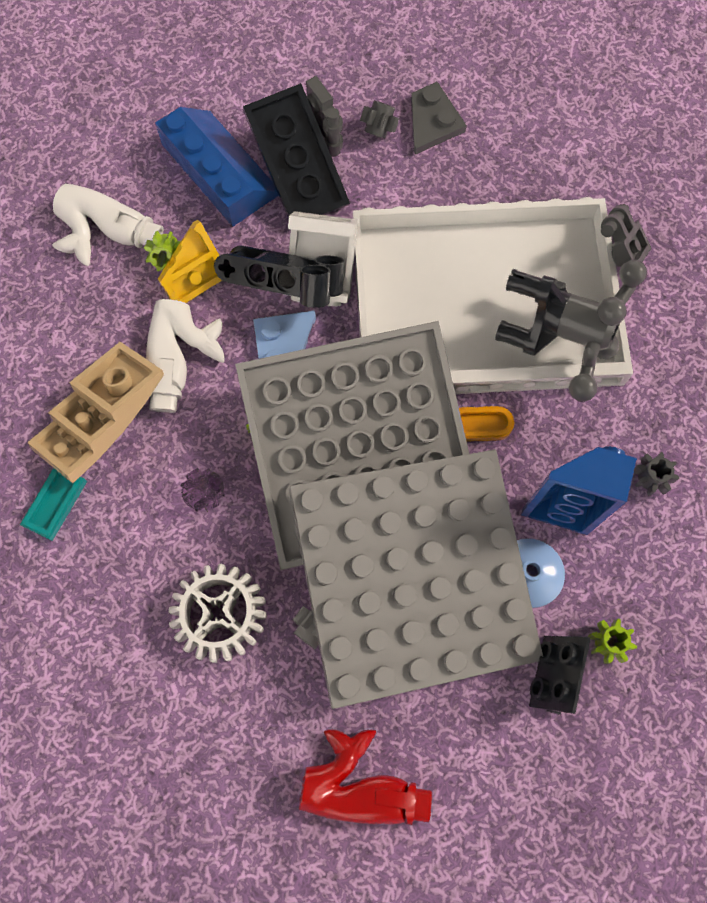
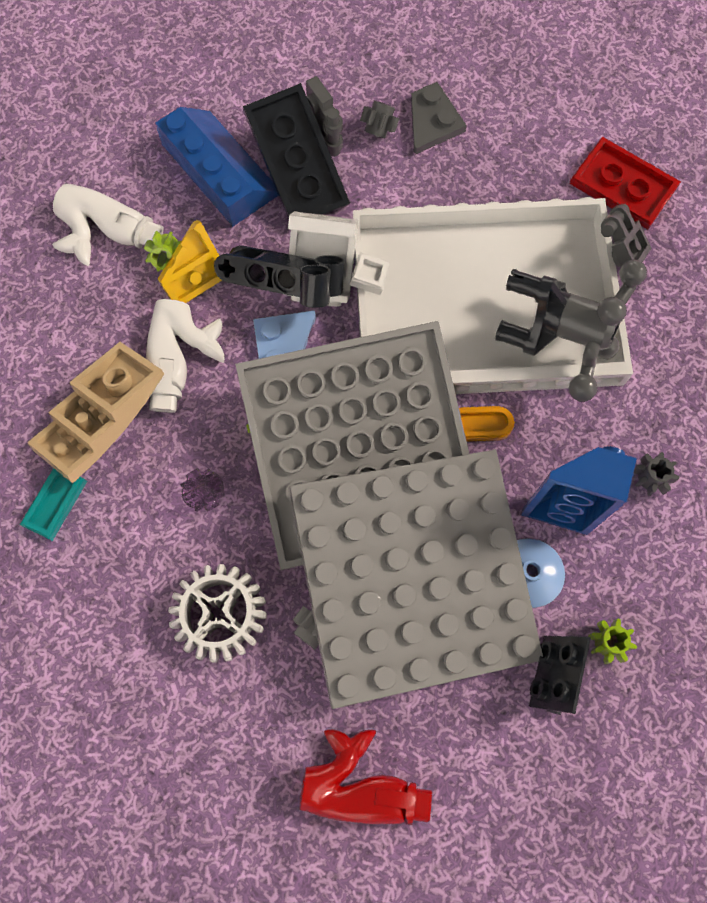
none -> white tile [350,252,391,295]
none -> red tile [569,136,681,230]

